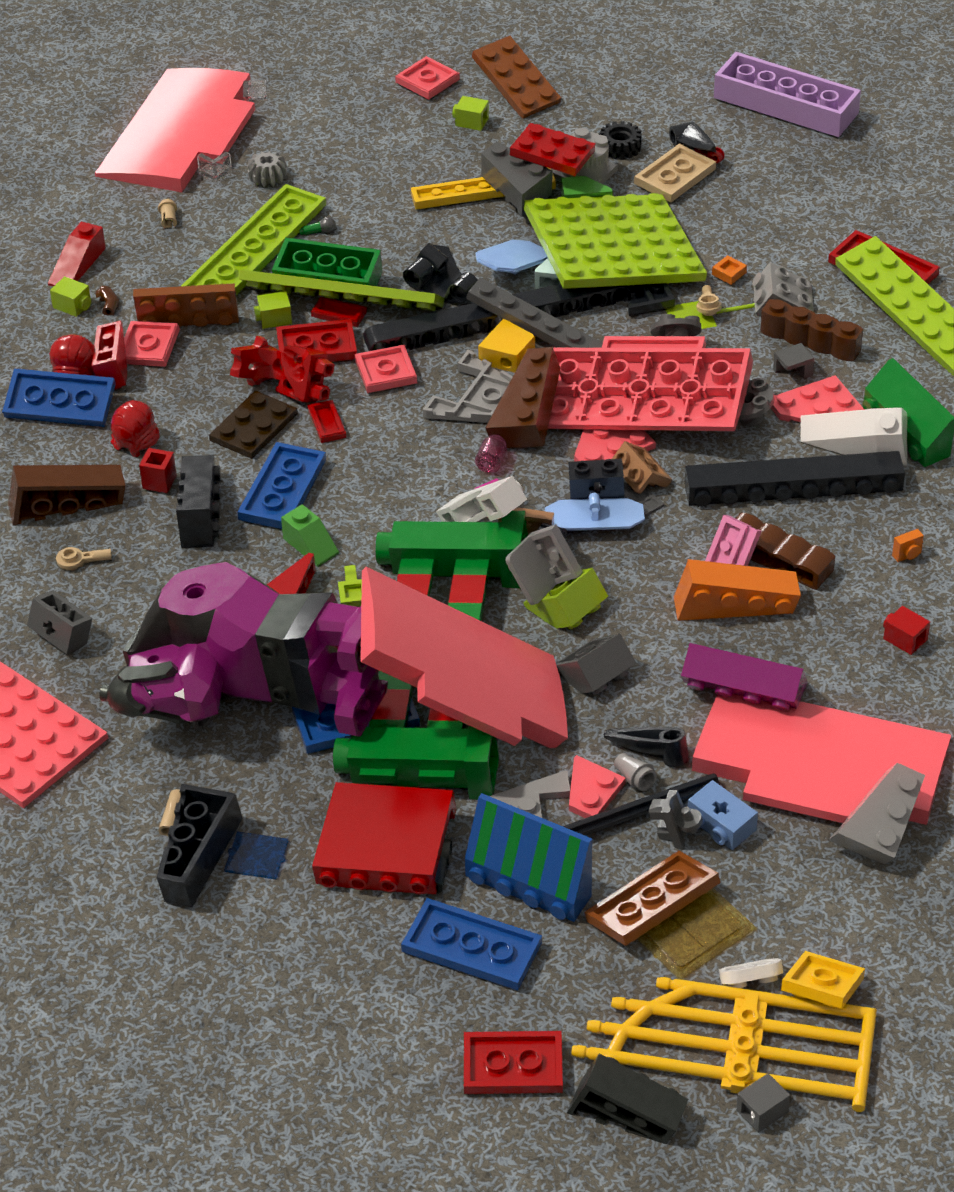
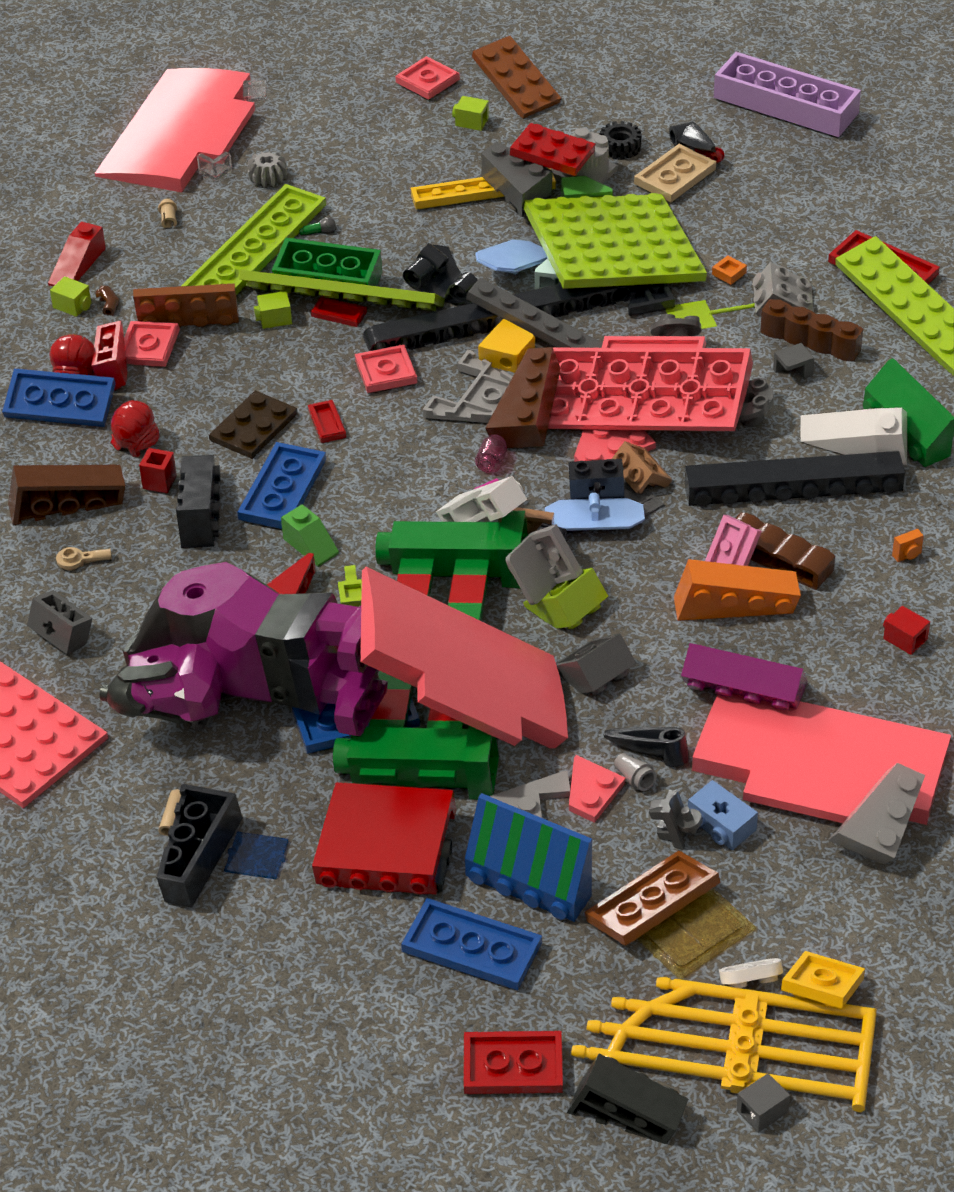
red hips [230,336,335,402] -> none
red plate [276,319,357,363] -> none
black axle [563,773,720,836] -> none
tan plate [696,285,722,316] -> none
coral plate [770,375,865,422] -> none

